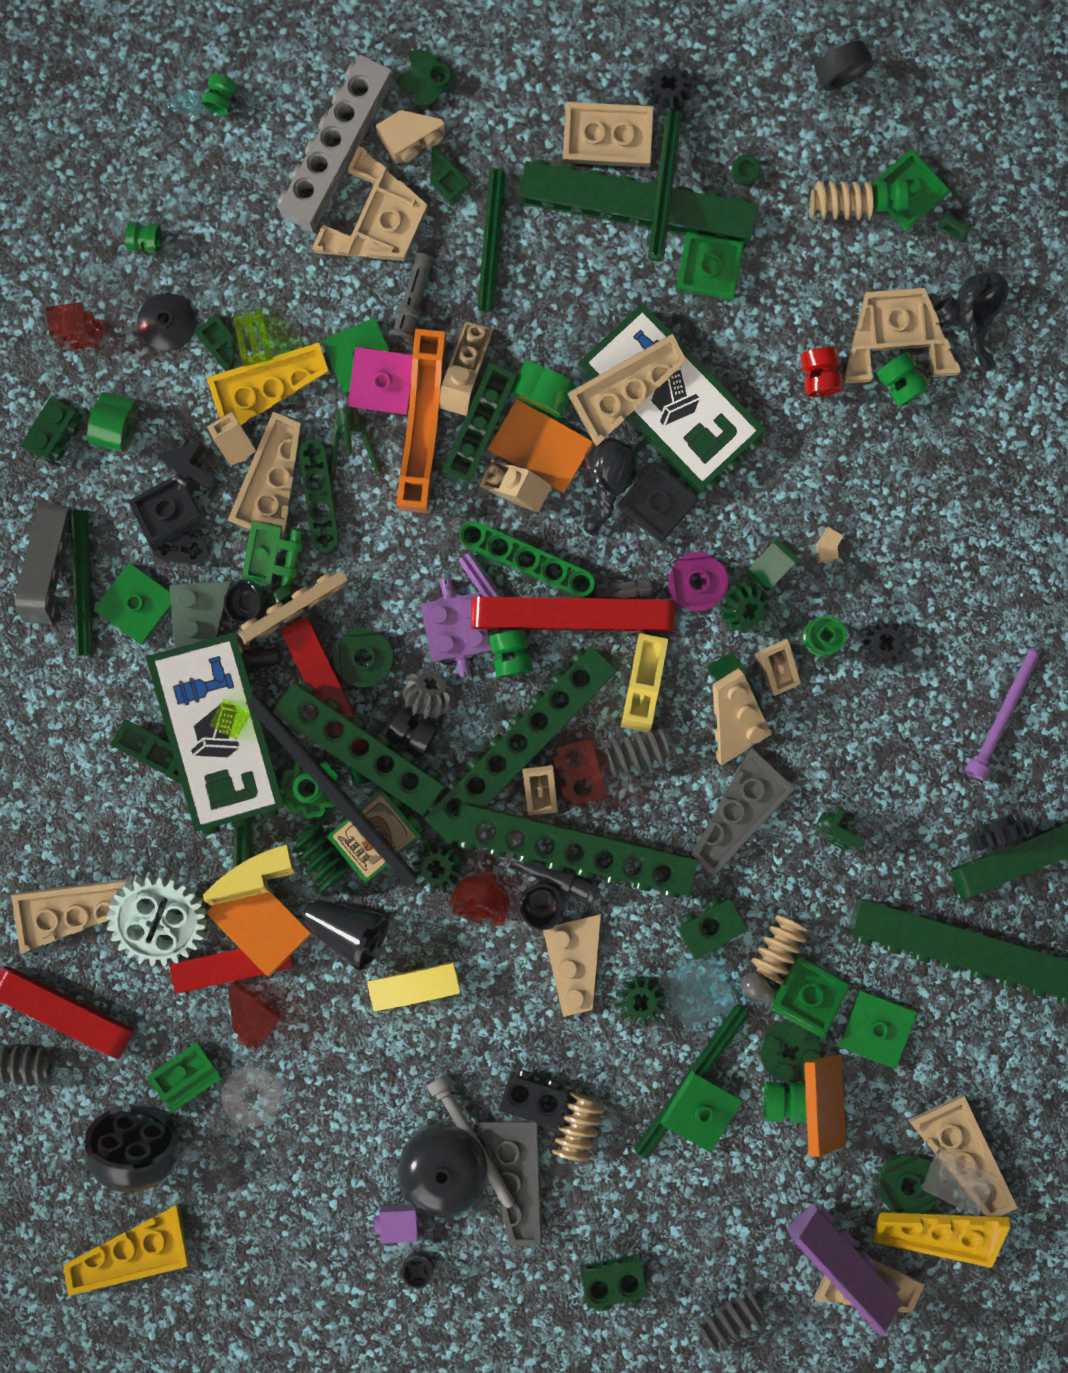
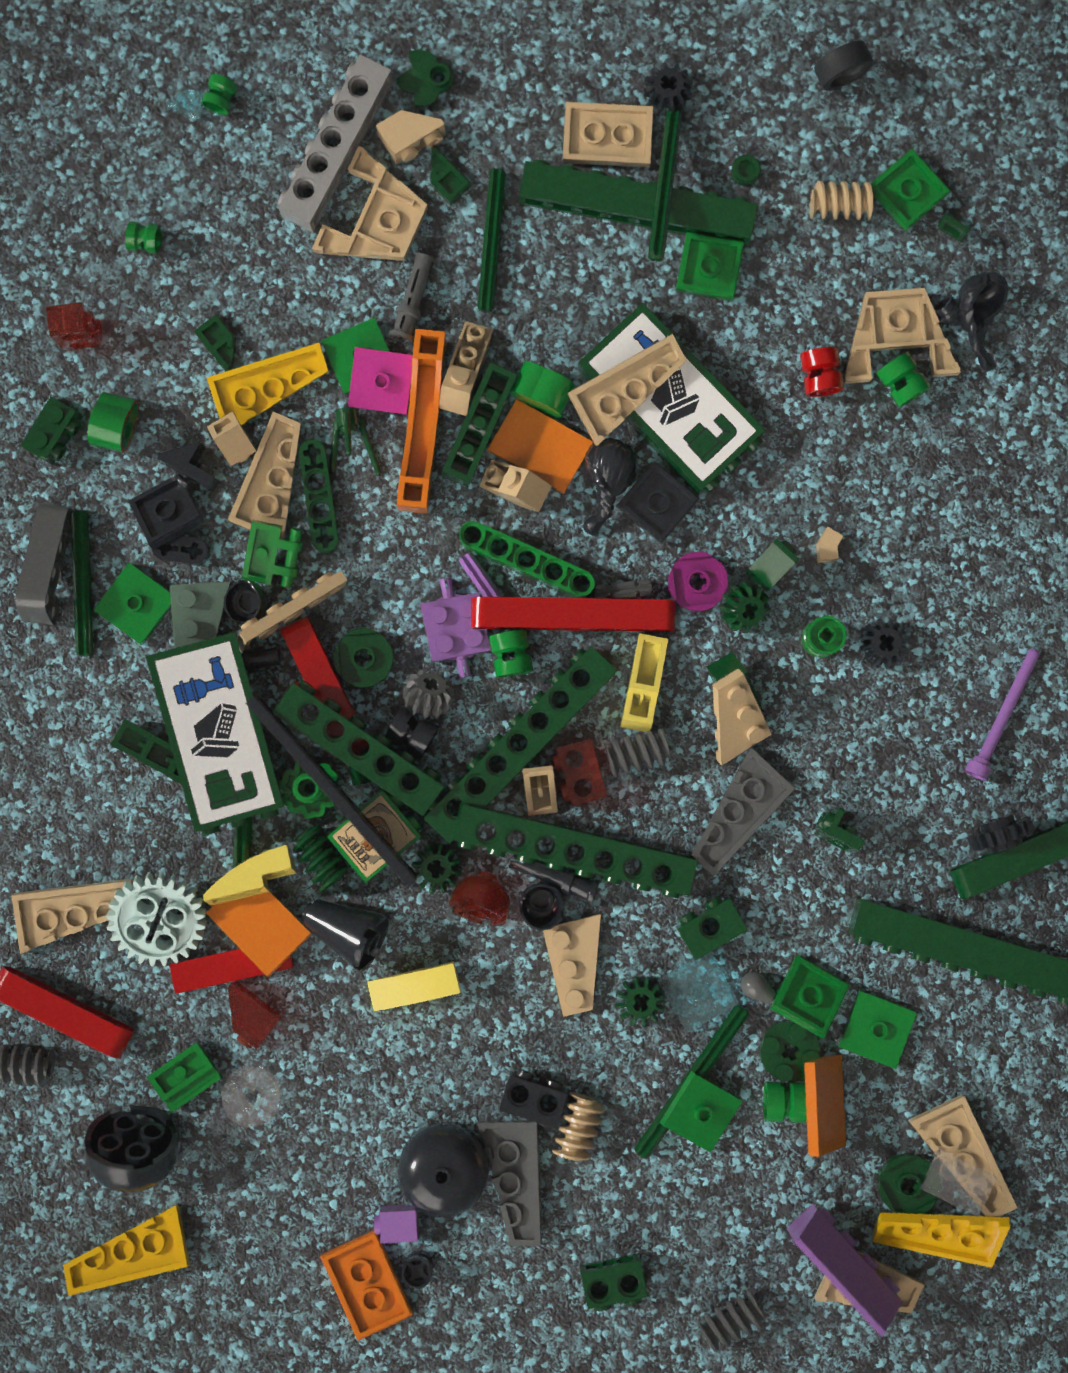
black dish [137,293,196,351] -> none
clear neon green tile [209,699,251,740] -> none
clear neon green tile [233,308,273,367] -> none
dark green tile [268,585,296,607] -> none
light grey piece [426,1073,514,1208] -> none
tan piece [751,915,810,985] -> none
tan slope [755,639,801,696] -> none
green wheel [873,180,908,212] -> none
none -> orange tile [320,1230,414,1341]

